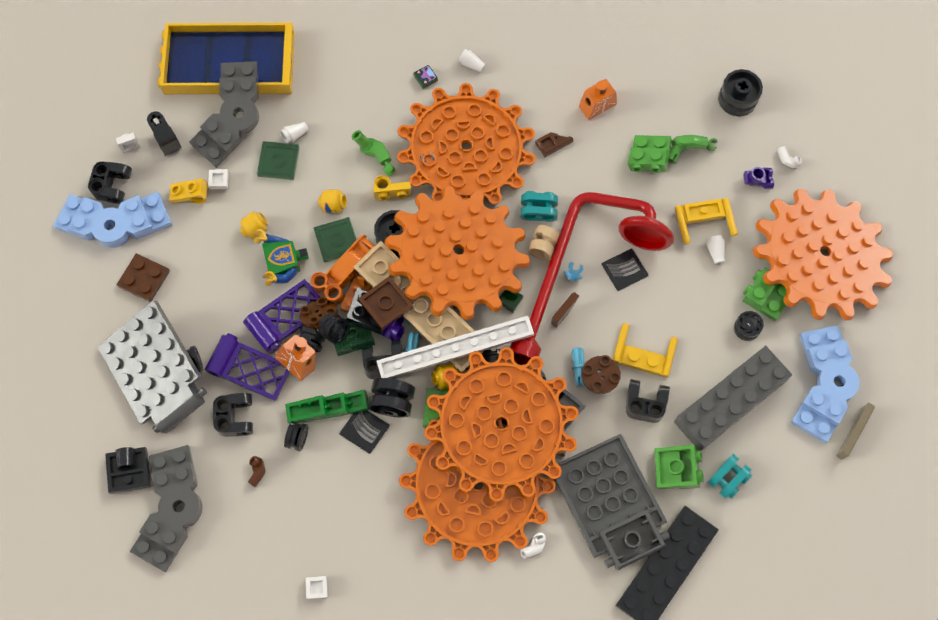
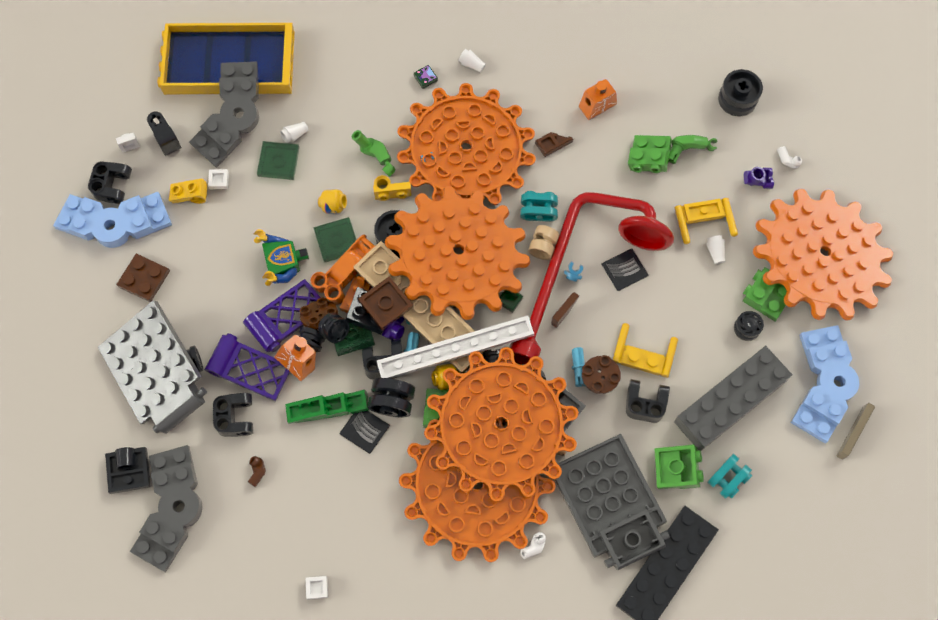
yellow head [240,212,269,239] -> none
black wheel [284,421,309,451] -> none

